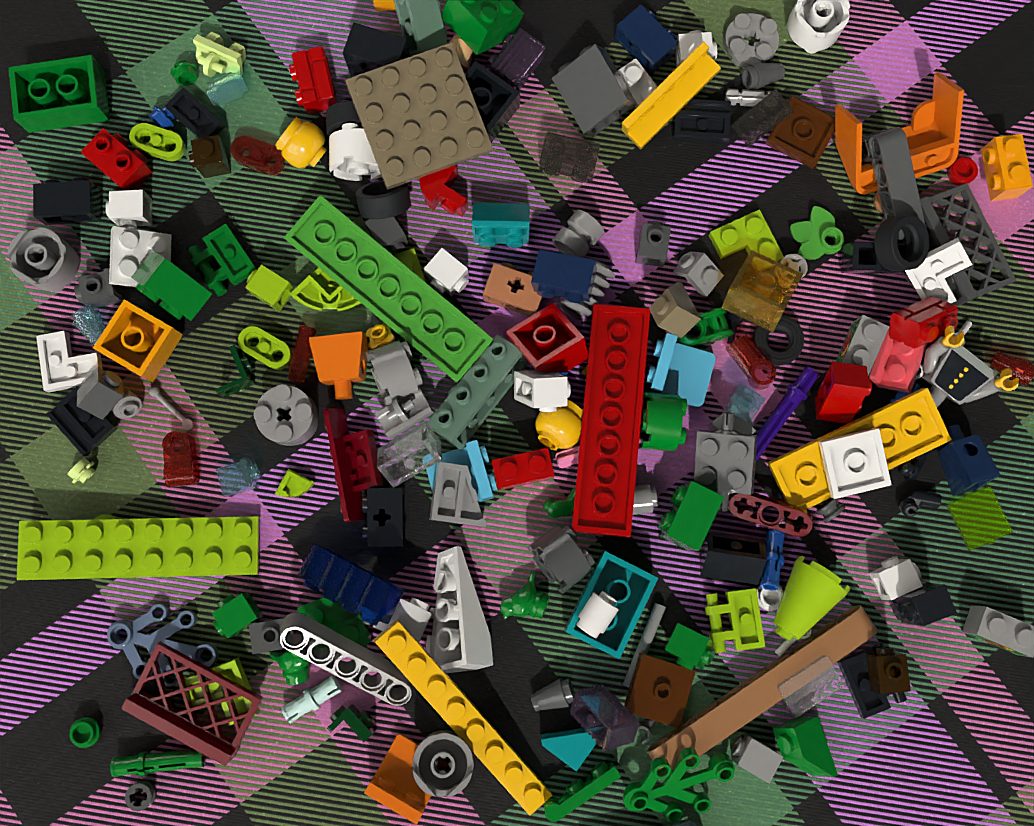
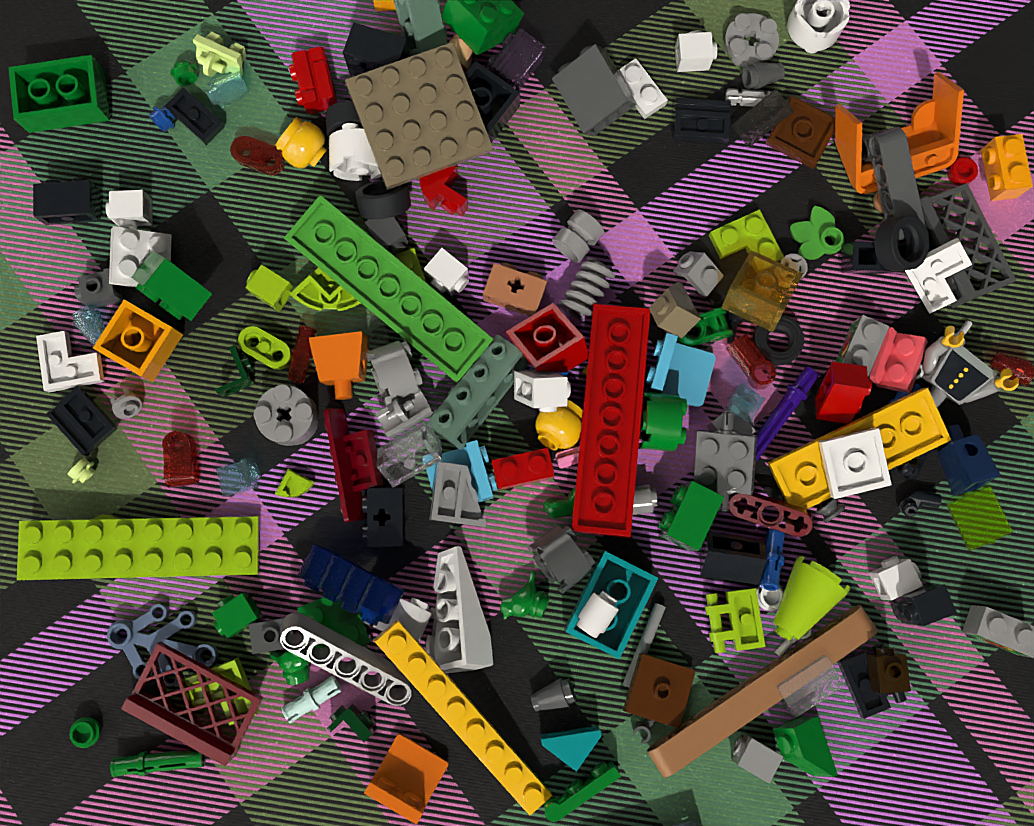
light grey brick [8,227,80,292] -> none
dark grey brick [77,367,124,420] -> none
red brick [81,128,153,191] -> none
dark grey bush [125,780,157,811] -> none
lime plate [129,123,186,161] -> none
light grey hinge [148,386,195,430] -> none
dark brown brick [188,135,231,178] -> none
green plate [188,224,257,296] -> none
yellow plate [366,323,395,350] -> none
light grey brick [412,730,474,797] -> none
teal slope [472,202,530,248] -> none
dark blue brick [531,250,597,303] -> none
clear smoke bracket [539,132,600,183] -> none
clear purple brick [570,684,640,751] -> none
dark blue brick [615,5,678,75] -> none
yellow fence [622,41,721,150] -> none
green plant [623,747,735,823] -> none
dark grey brick [636,221,671,267] -> none
green brick [665,623,715,671] -> none
red brick [889,296,958,349] -> none

